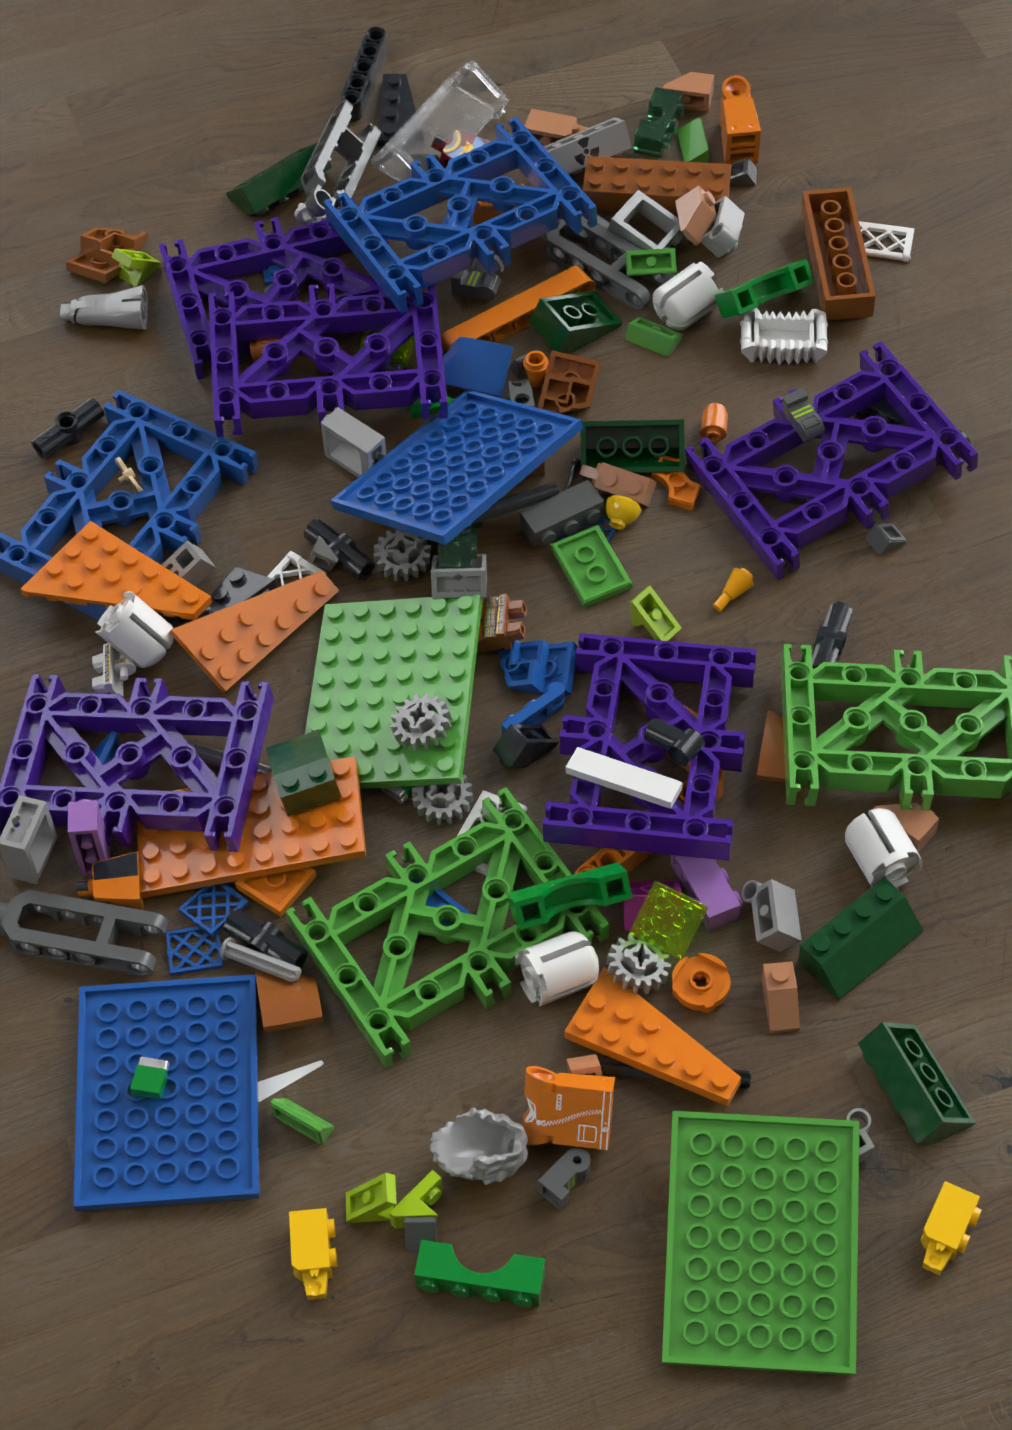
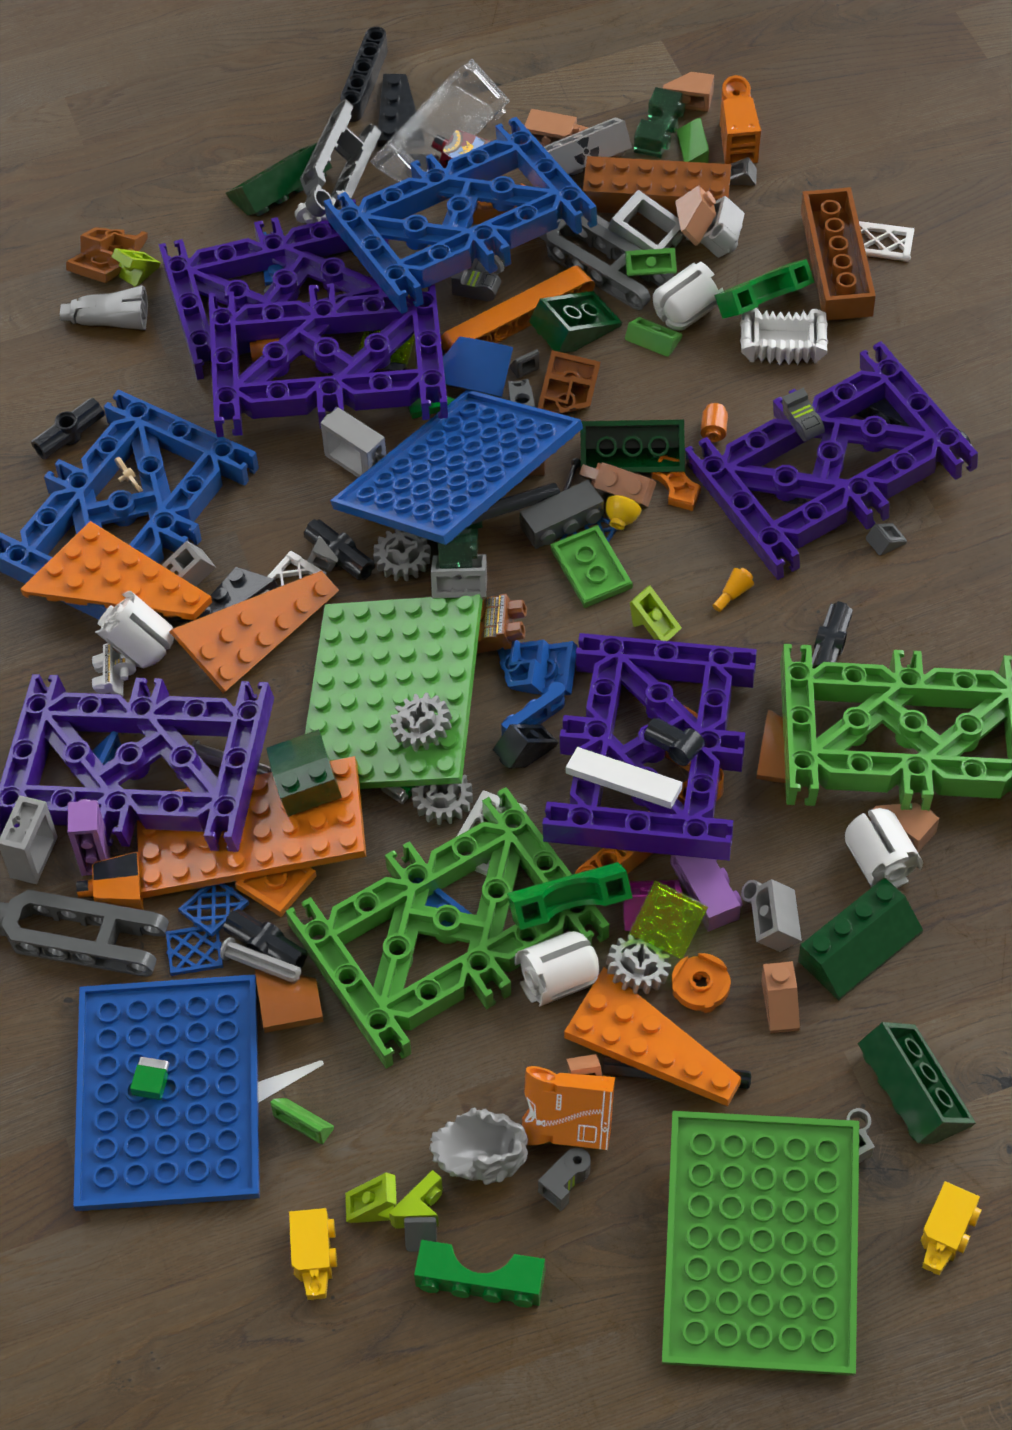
orange cone [523,351,549,388] -> none

